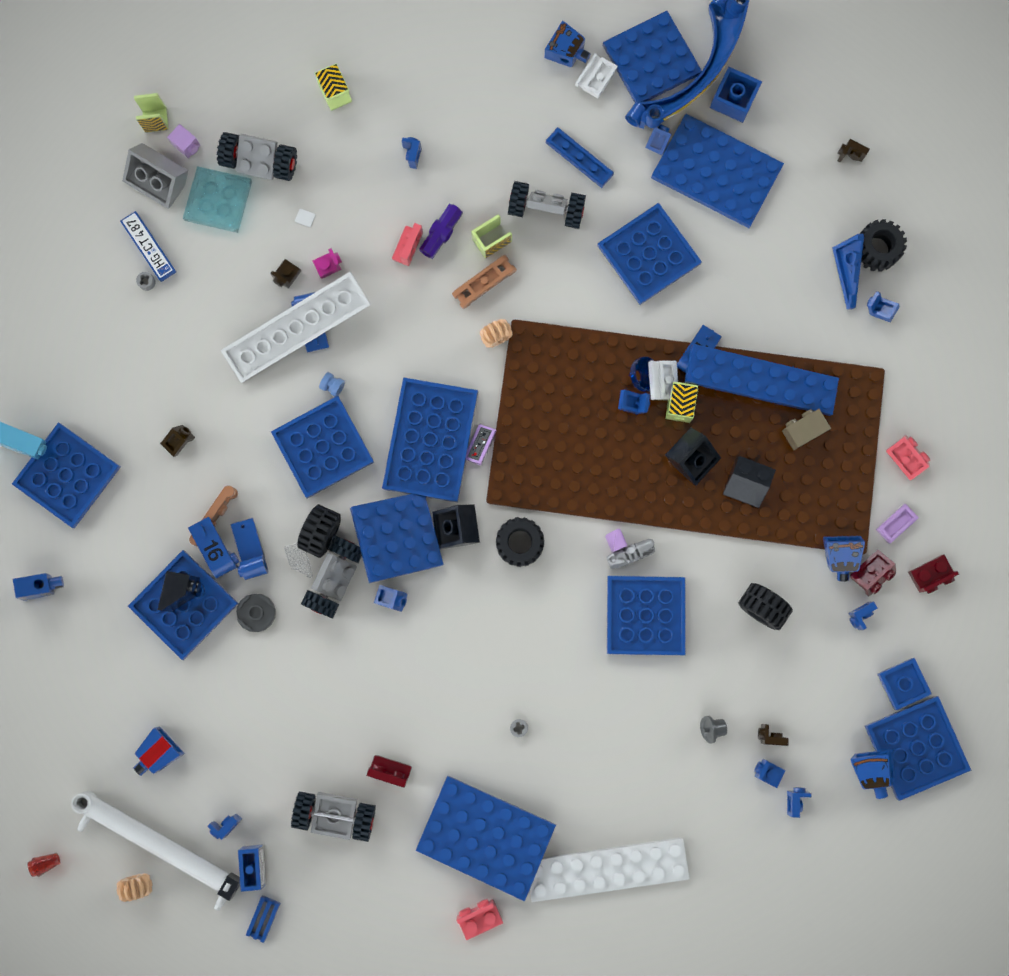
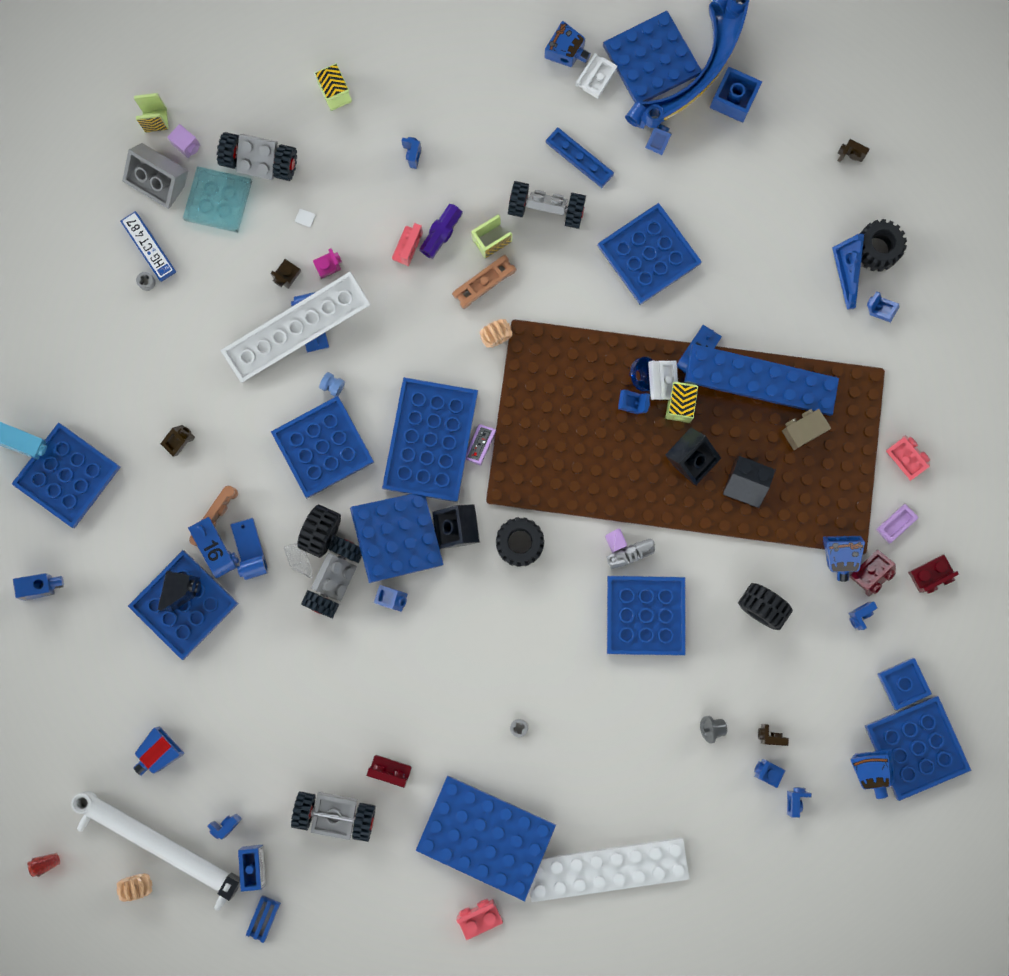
dark grey tile [236,594,276,632] -> none
blue plate [651,114,784,228] -> none

